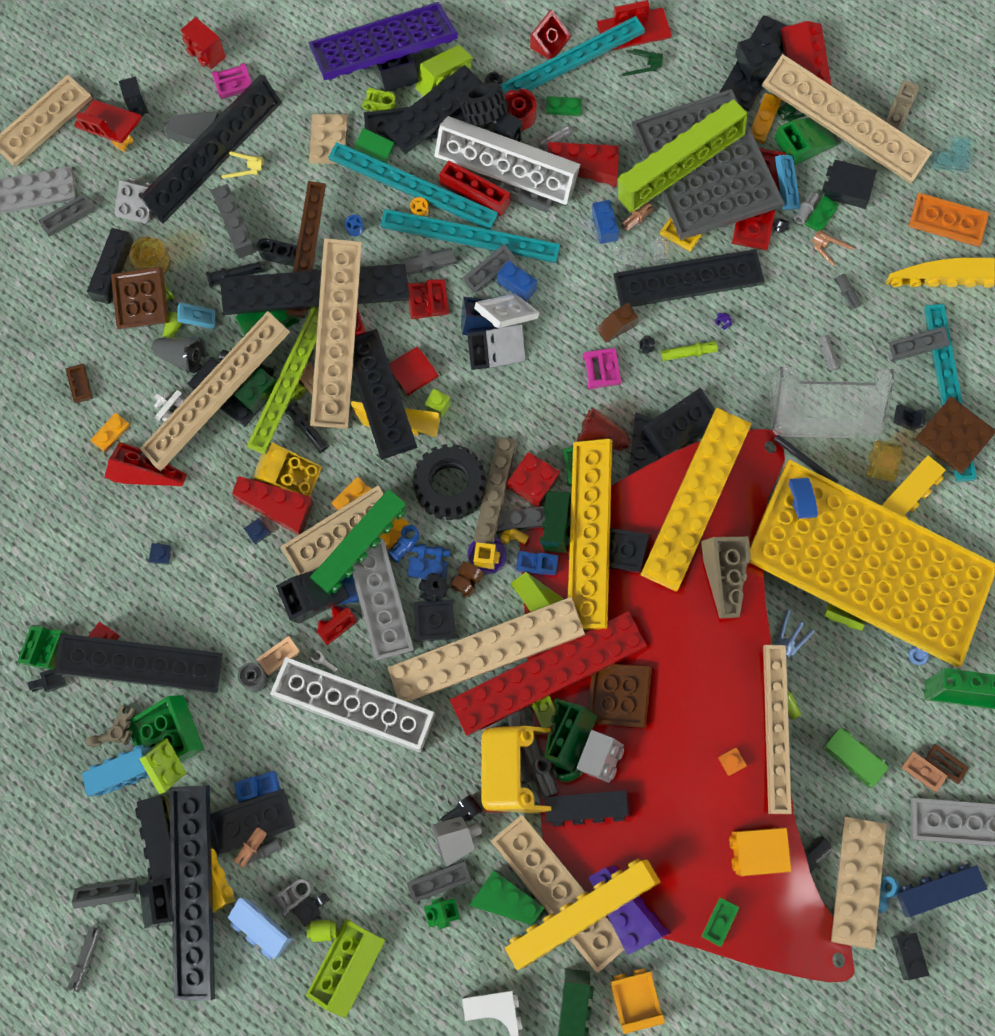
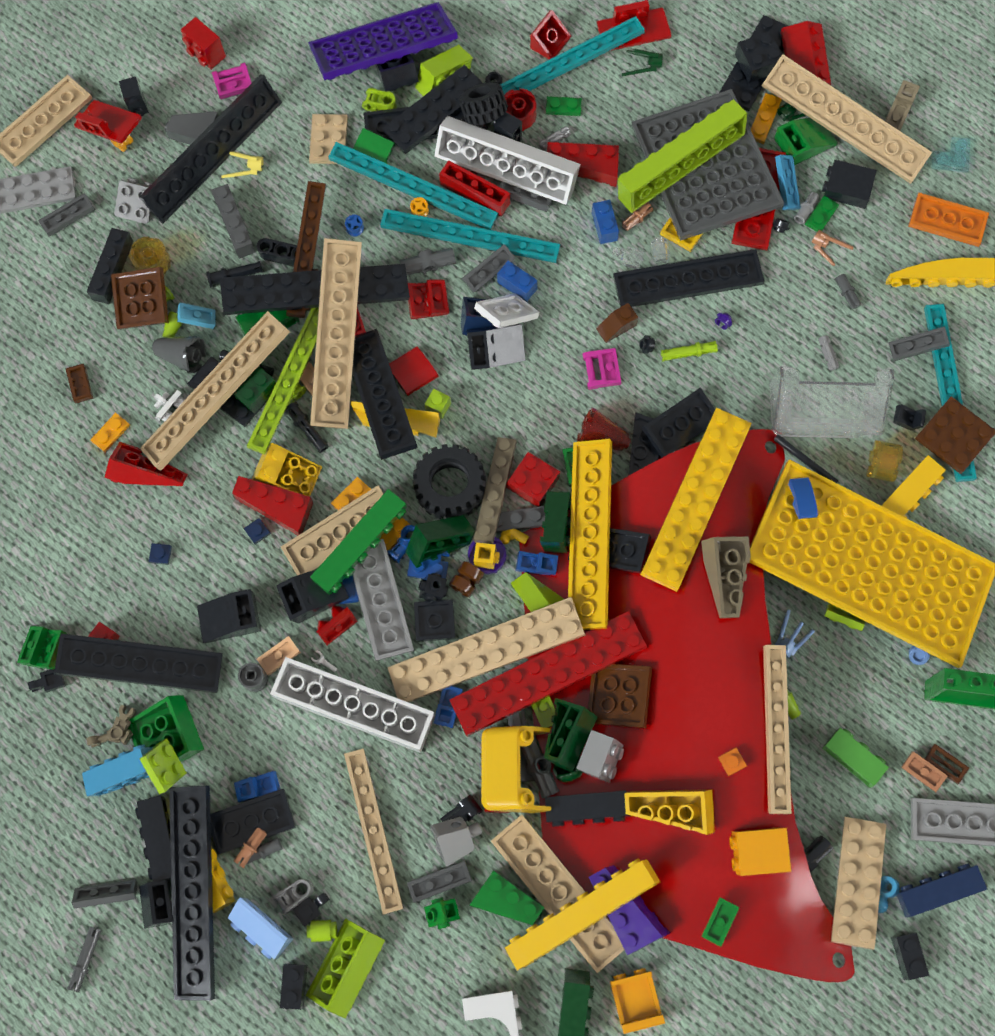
none -> black slope [197,589,261,644]
none -> black brick [279,964,308,1010]
none -> tan plate [344,749,404,915]
none -> dark green wedge [405,515,475,568]
none -> blue slope [433,686,463,728]
none -> yellow wedge [625,790,715,835]

